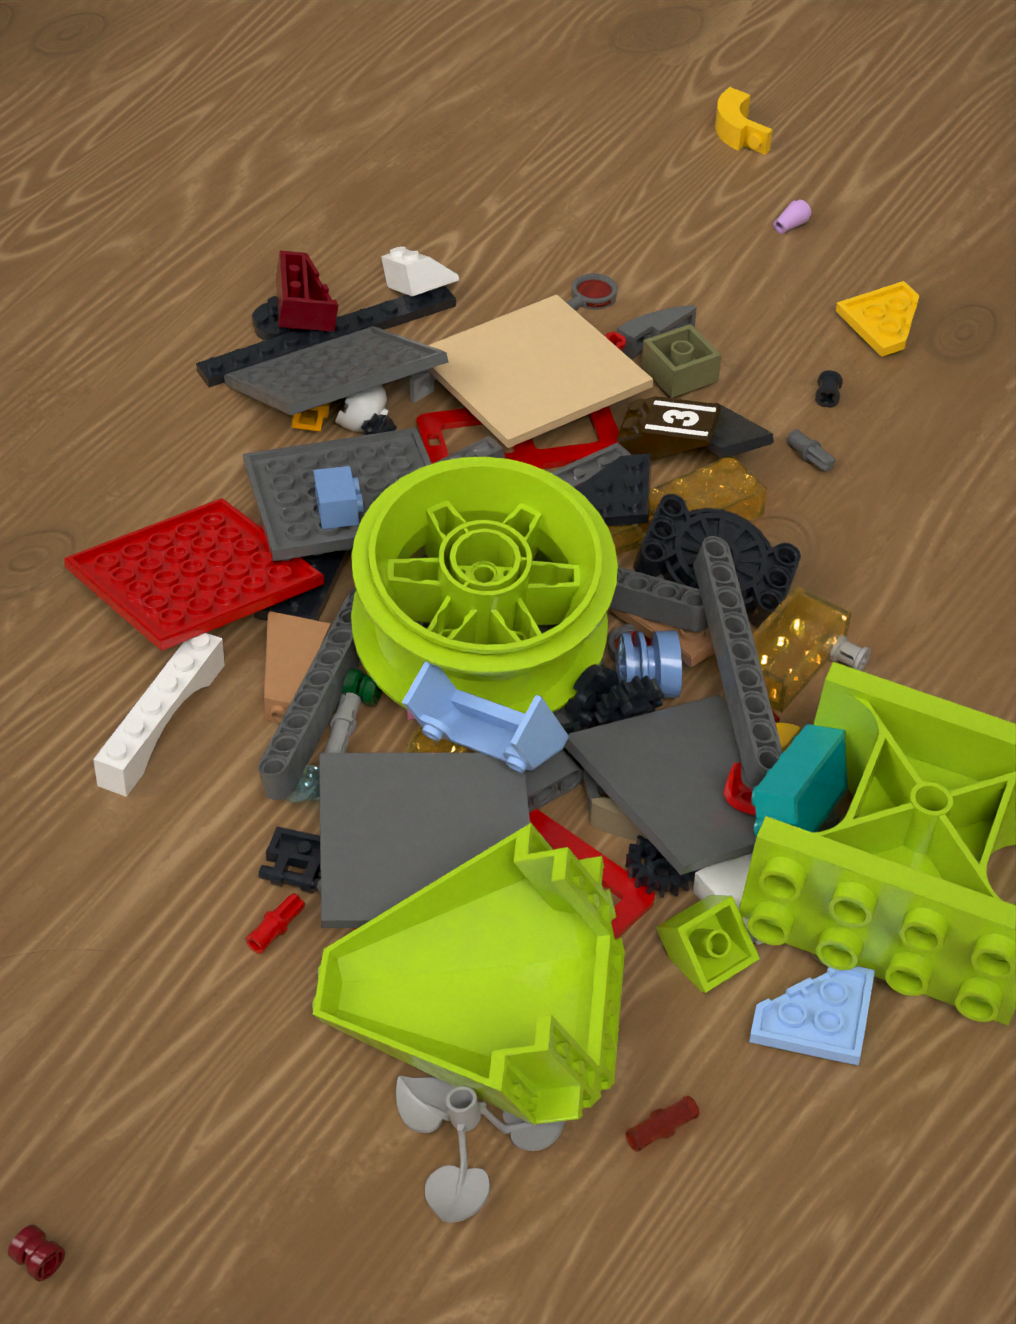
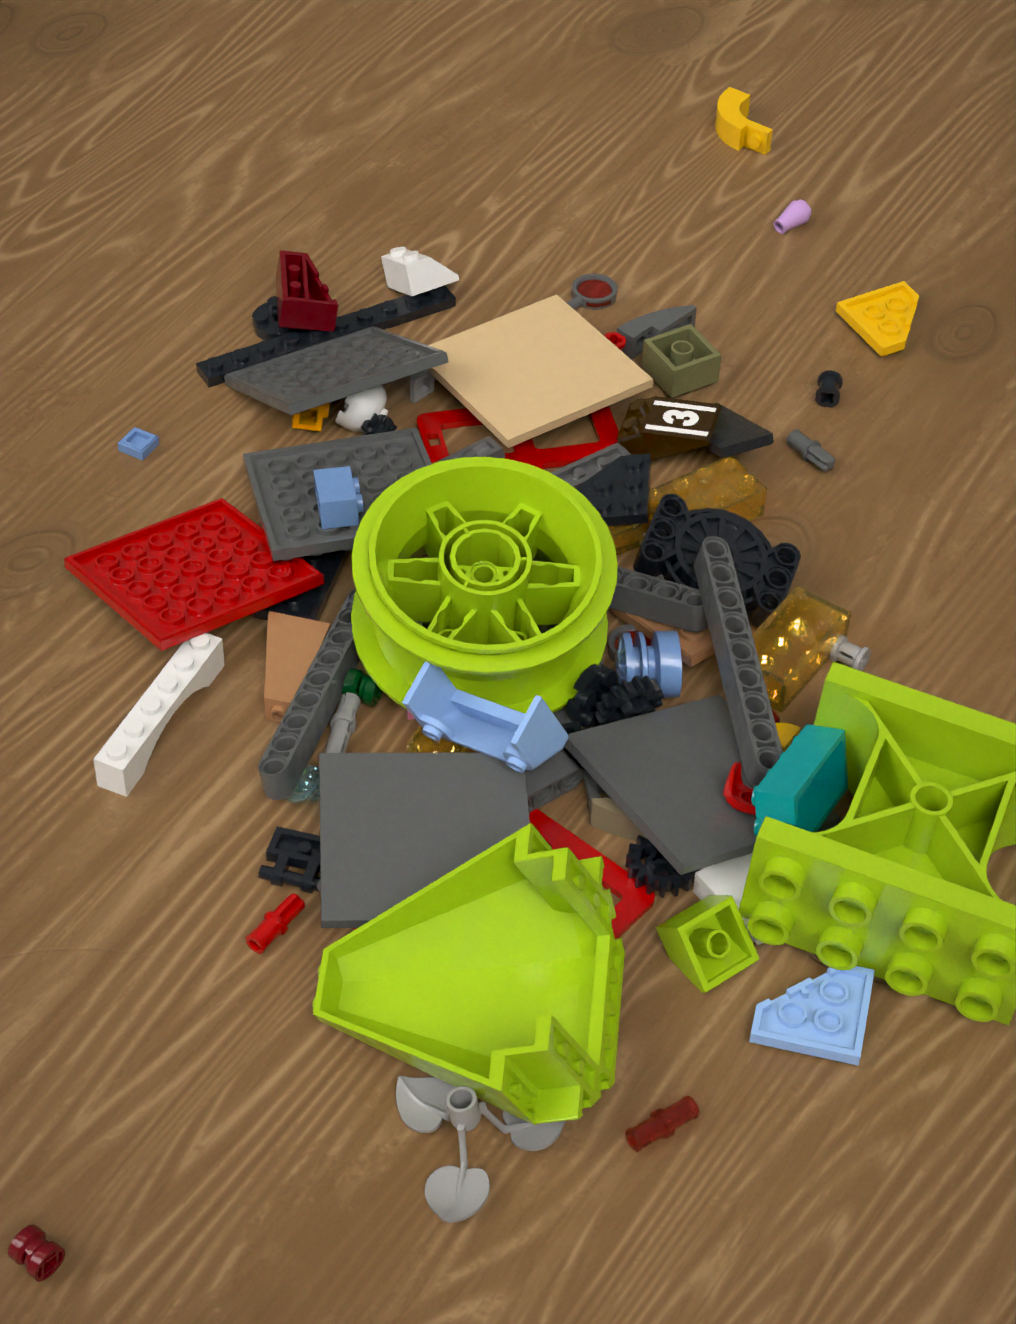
none -> medium blue tile [118,427,159,461]

